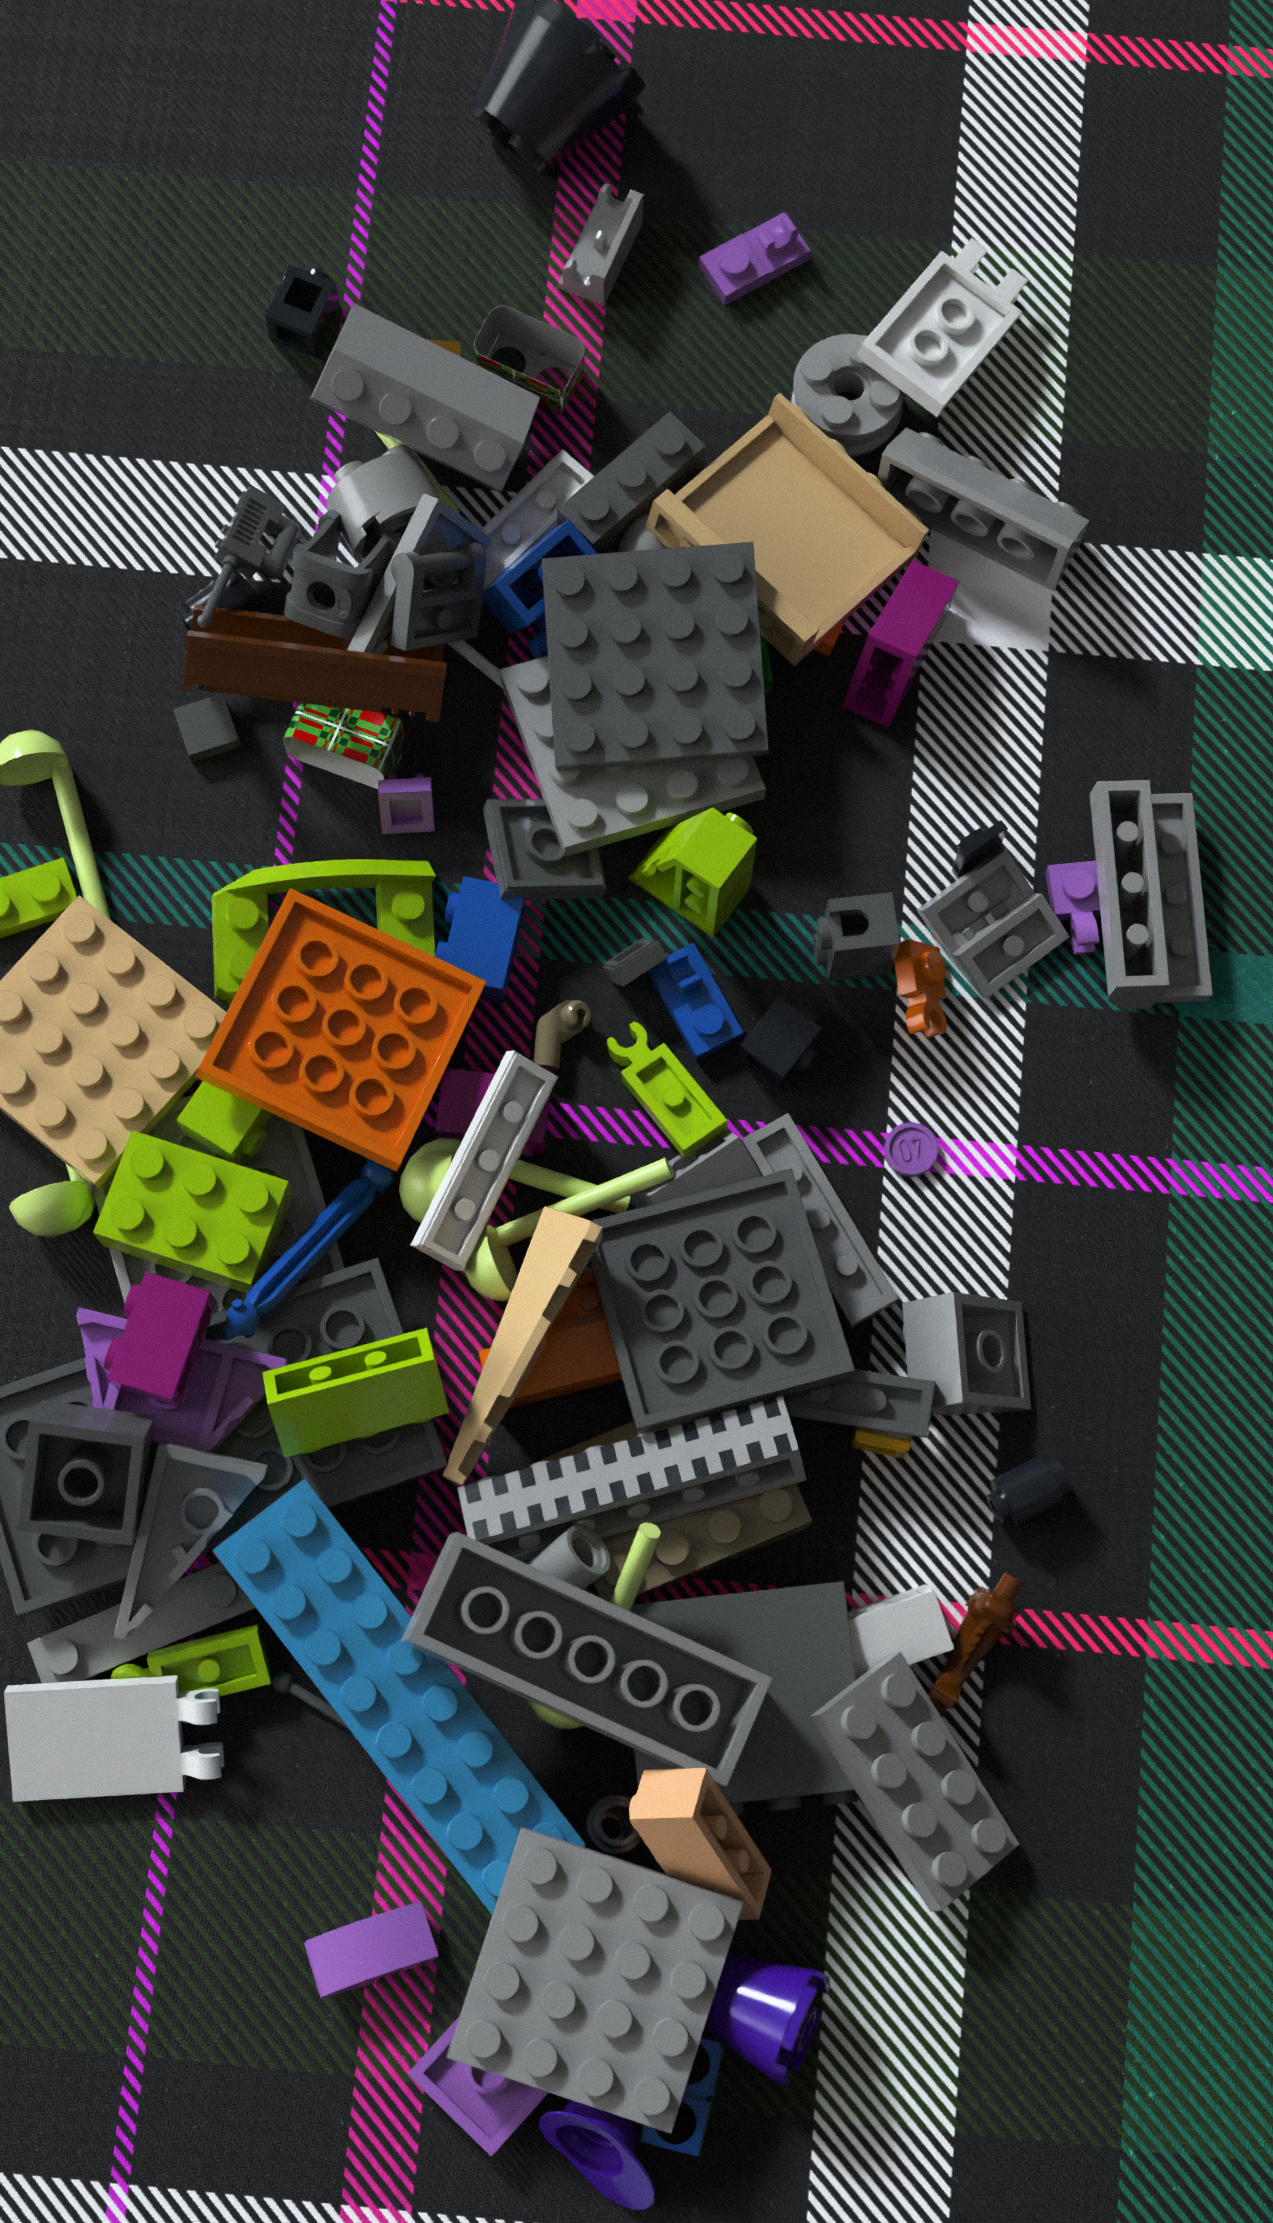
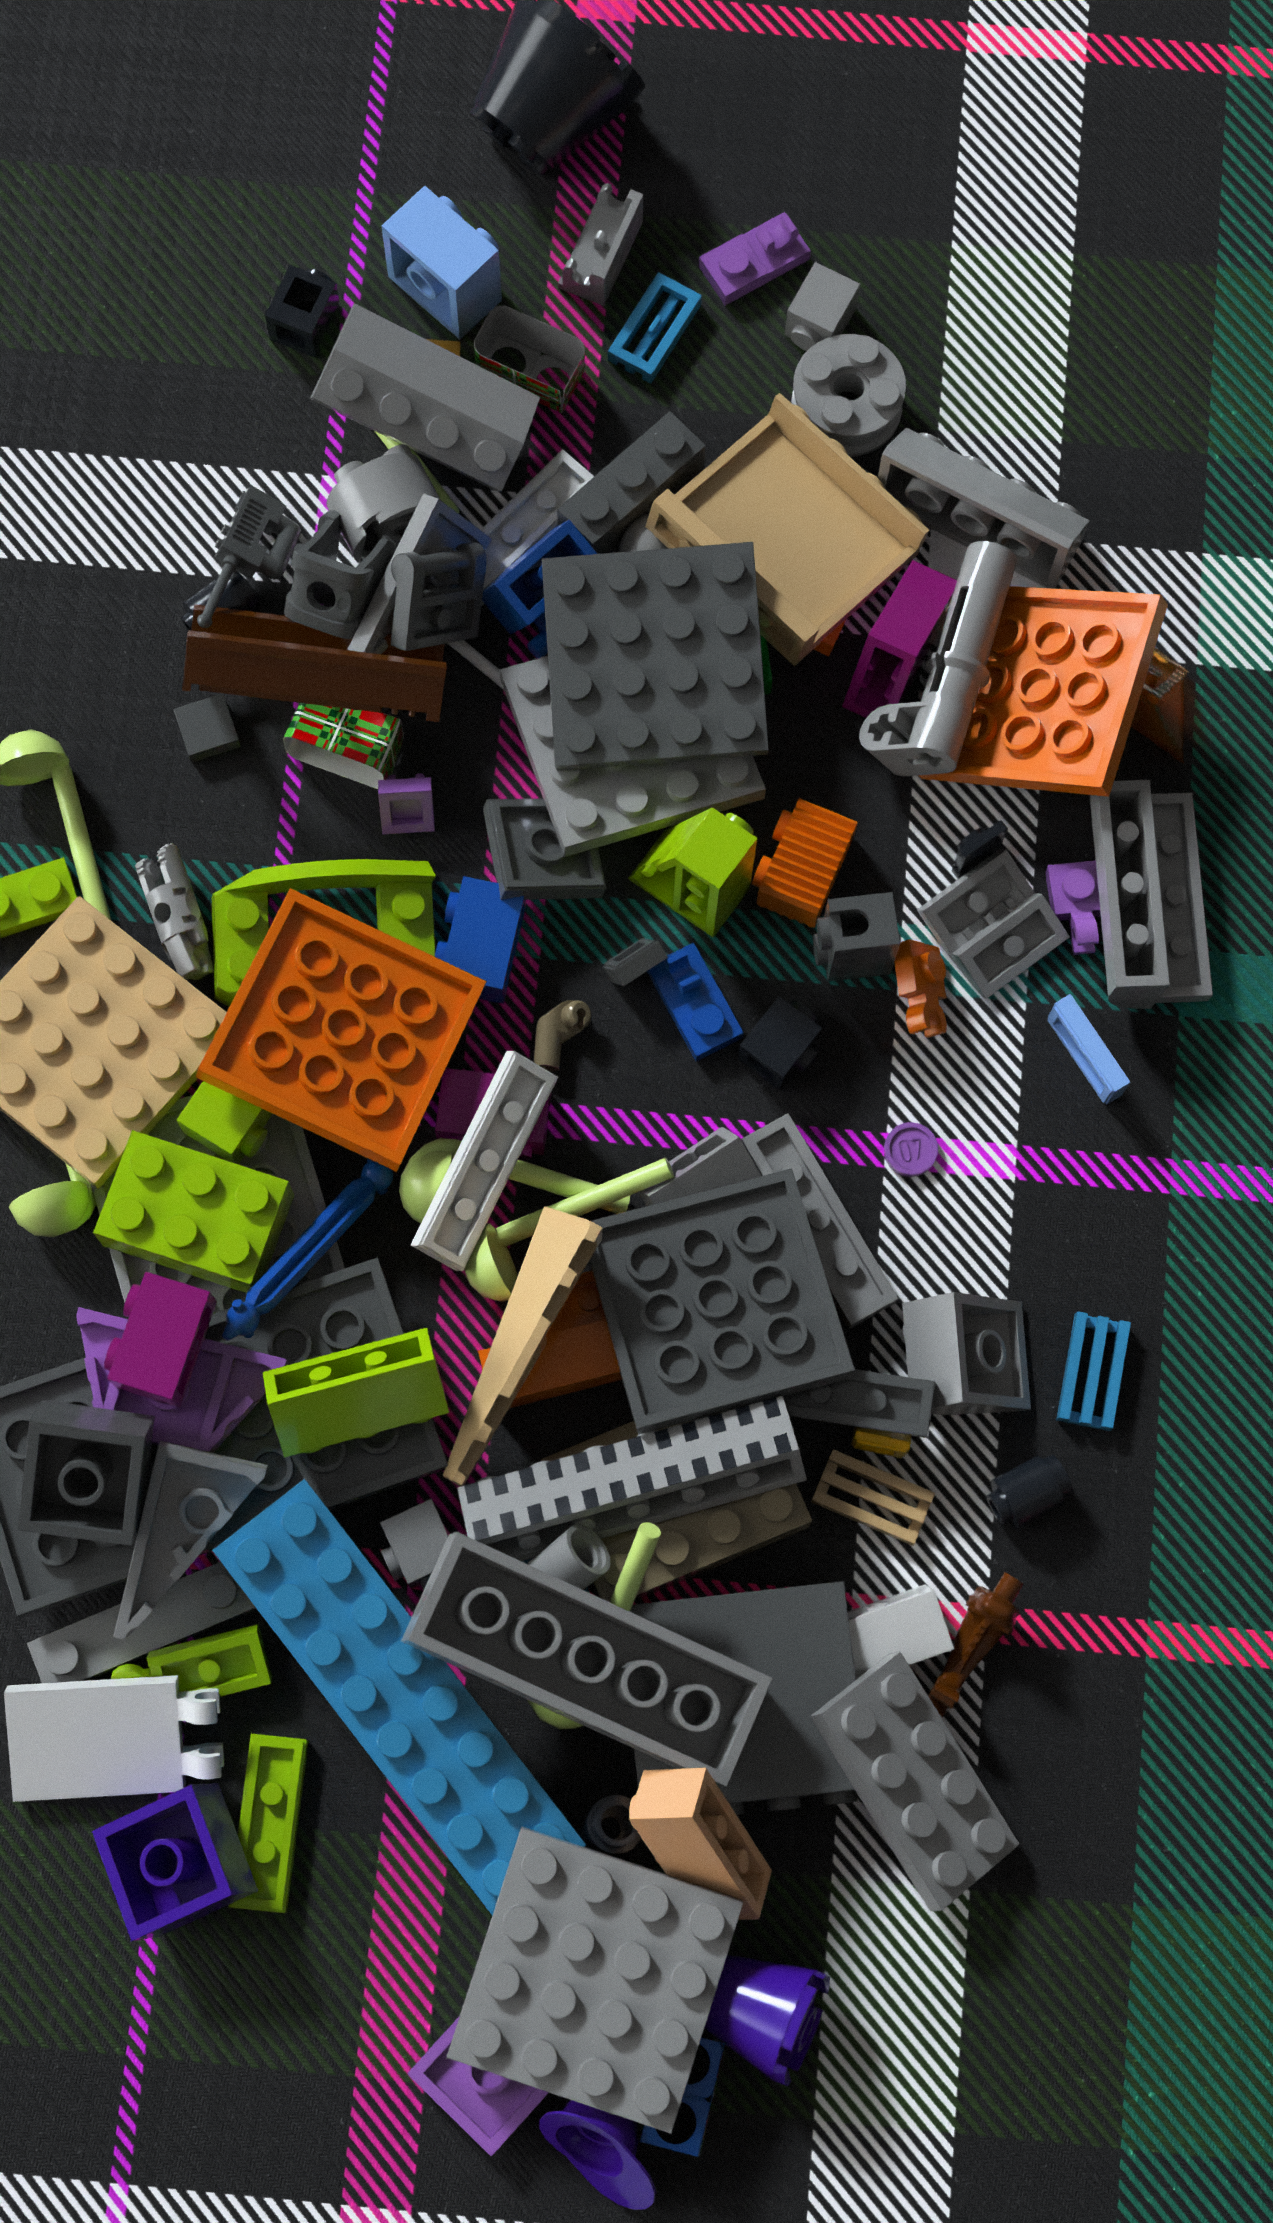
dark grey hinge [271,1671,359,1742] -> none
medium lavender slope [304,1901,439,1999] -> none
lime plate [607,1021,728,1159] -> none
white tile [855,238,1028,417] -> none
none -> dark purple brick [92,1783,258,1941]
none -> light grey hinge [135,842,214,980]
none -> lime tile [228,1734,309,1913]
none -> light grey brick [380,1499,448,1591]
none -> light blue brick [382,186,502,340]
none -> dark azure tile [608,272,702,384]
none -> orange brick [752,798,858,928]
none -> light grey brick [784,262,860,351]
none -> tan tile [811,1449,935,1546]
none -> light grey piece [859,541,1017,776]
none -> orange plate [918,586,1168,797]
none -> light blue tile [1047,994,1131,1105]
none -> dark azure tile [1056,1311,1131,1431]
none -> clear orange slope [1131,648,1189,764]

